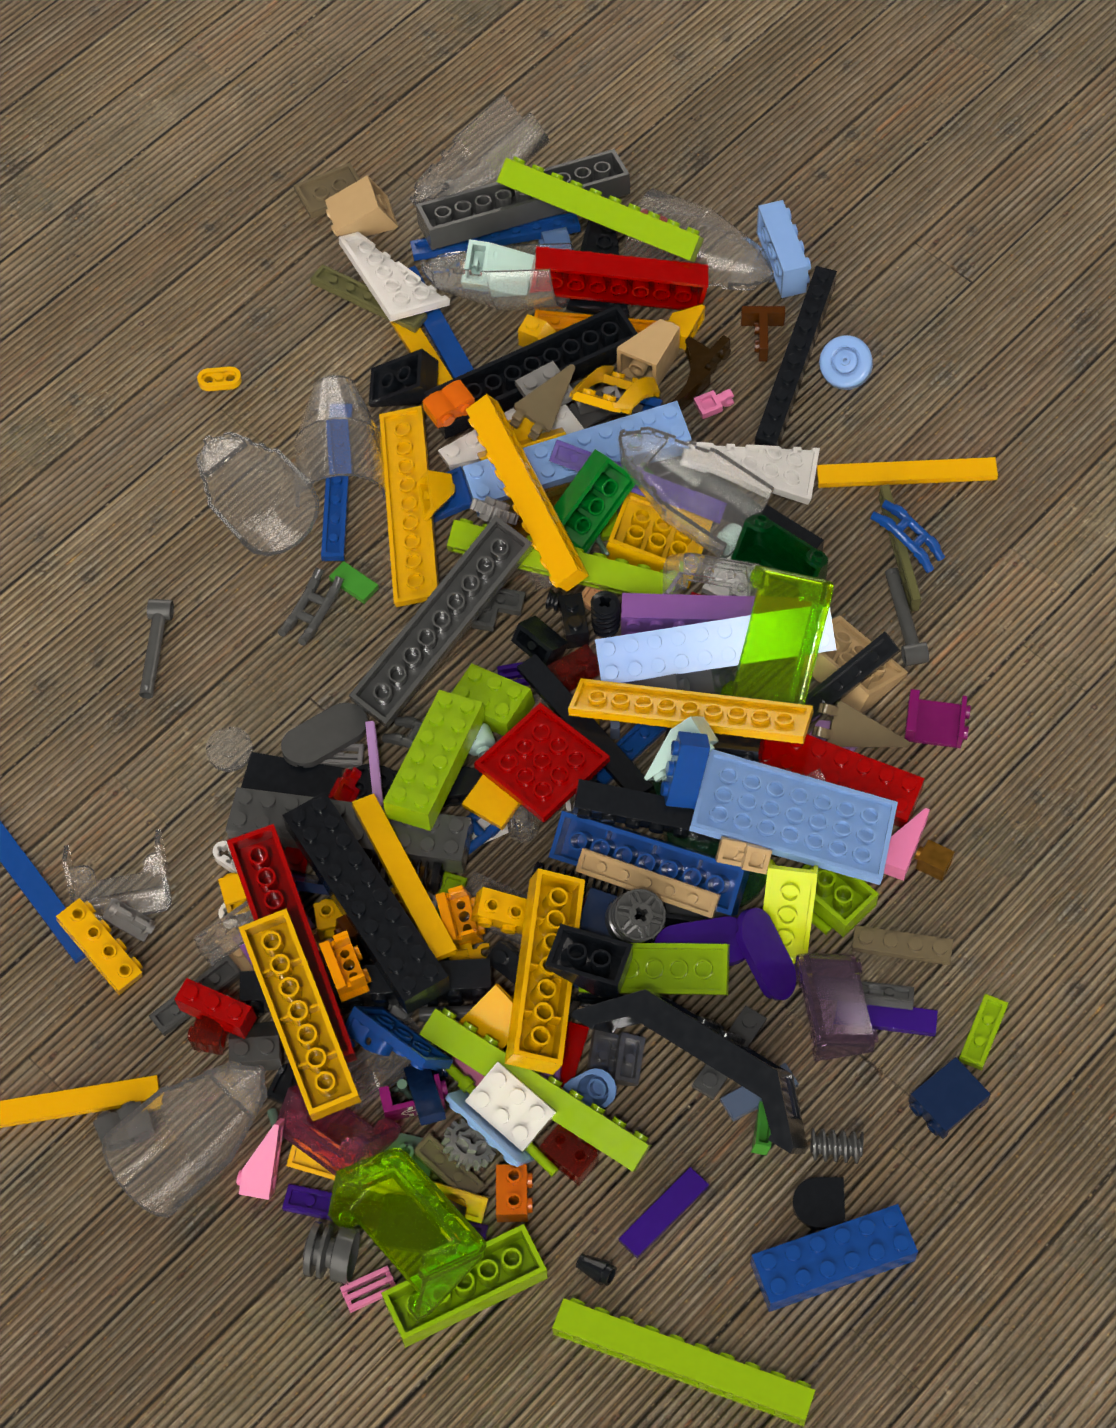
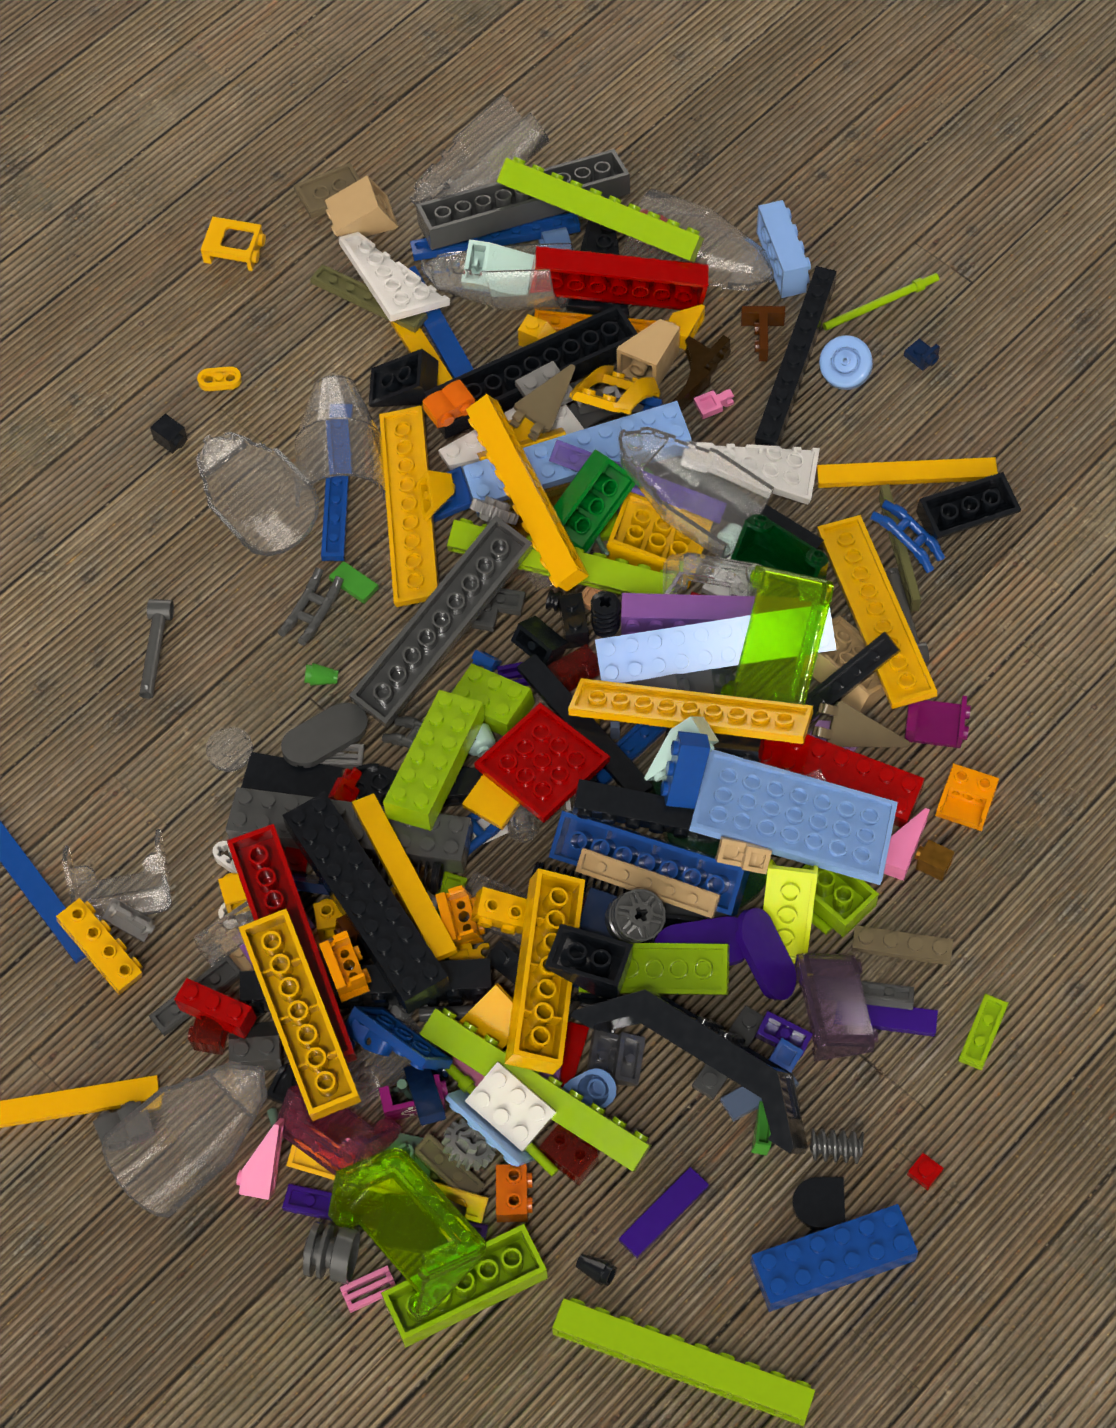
lavender tile [365,721,384,806] -> none
dark blue panel [909,1057,991,1139] -> none
none -> black brick [150,413,188,454]
none -> yellow window [200,216,266,271]
none -> bright green cone [304,663,338,686]
none -> blue tile [472,650,502,672]
none -> dark purple brick [754,1011,813,1060]
none -> blue tile [769,1038,804,1073]
none -> yellow plate [817,515,937,709]
none -> lime bar [822,273,939,331]
none -> dark blue bracket [904,338,940,371]
none -> red plate [907,1153,944,1190]
none -> black slope [916,472,1021,539]
none -> light orange piece [935,763,999,831]

